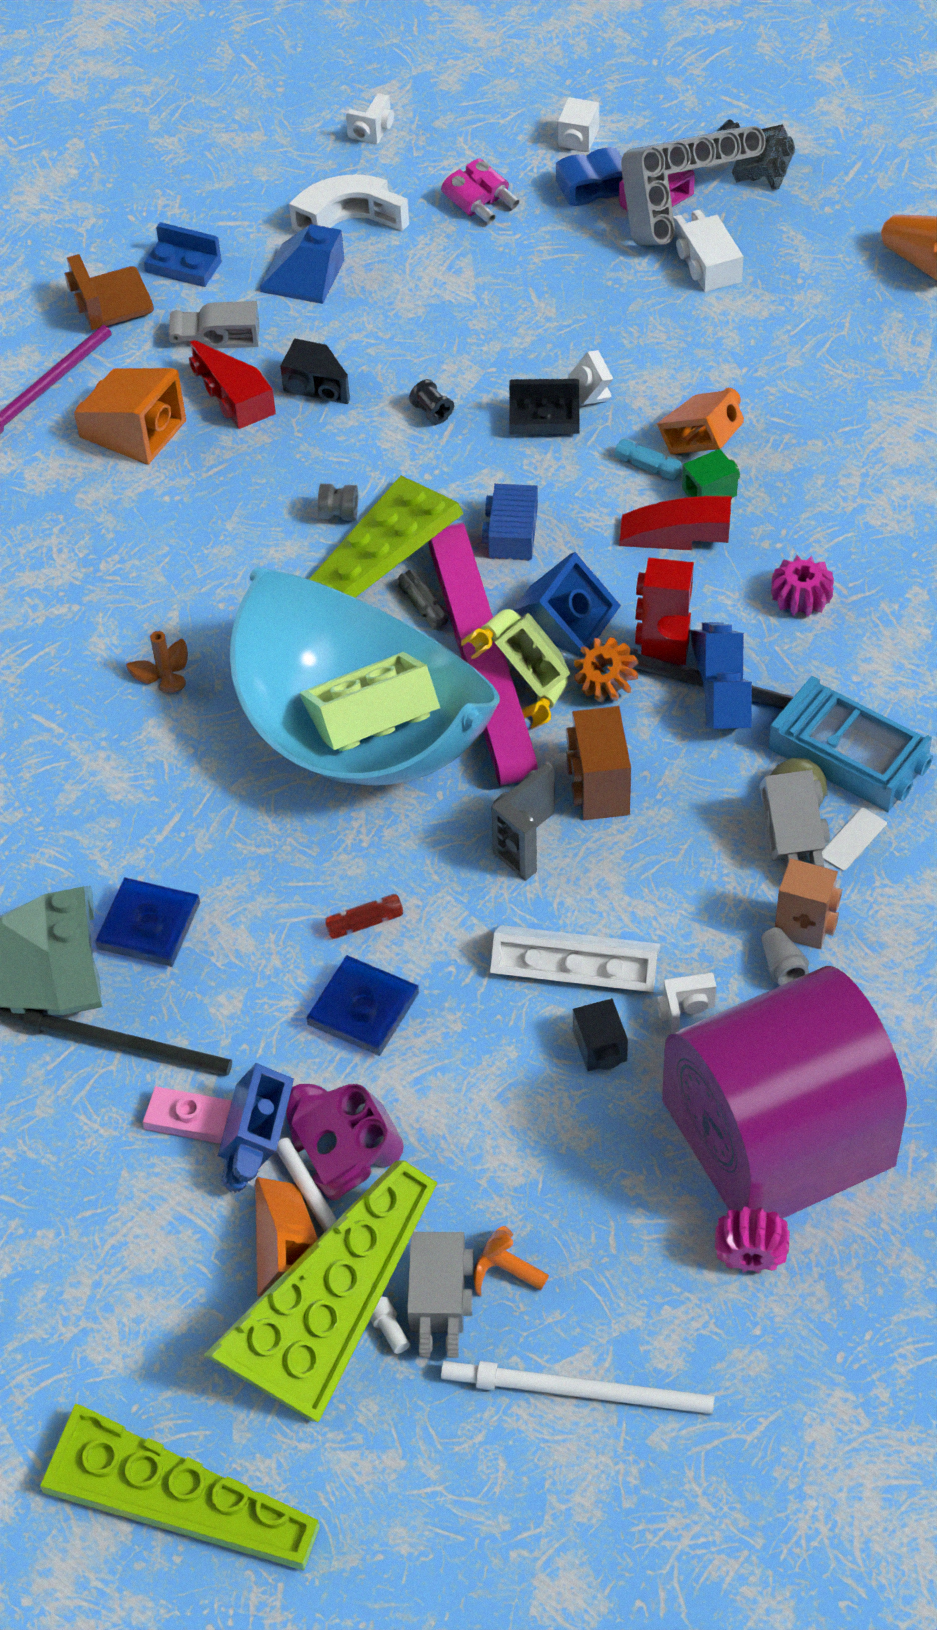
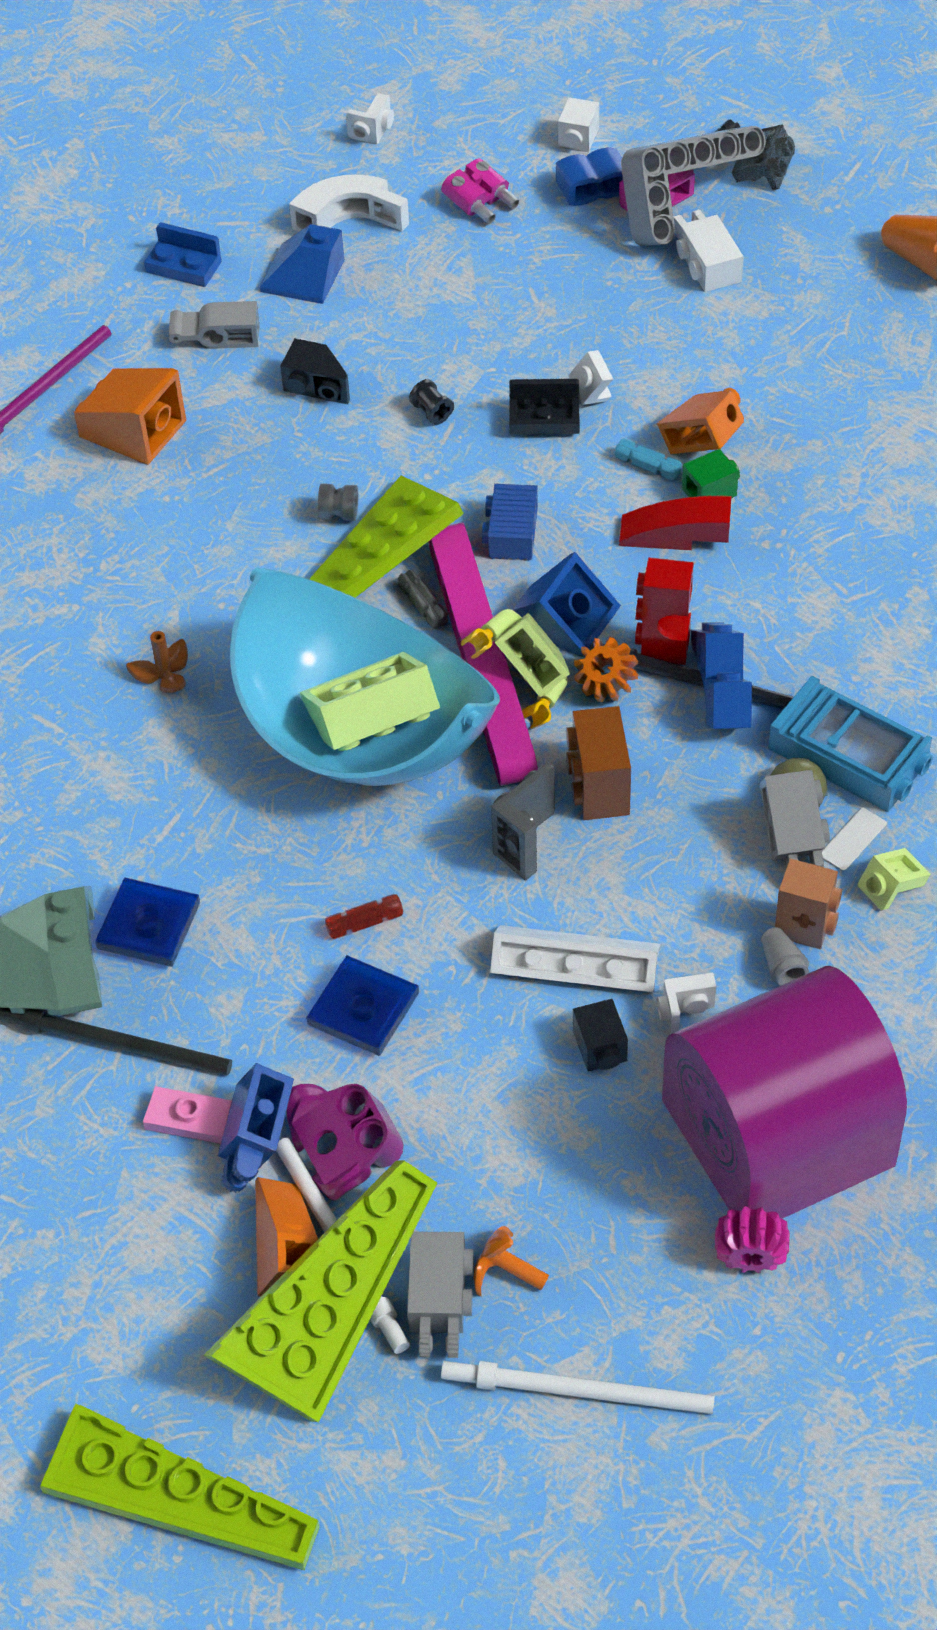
dark orange bracket [64,254,154,330] -> none
red slope [189,340,276,429] -> none
dark pink gear [771,554,834,617] -> none
none -> yellowish green bracket [858,848,931,910]

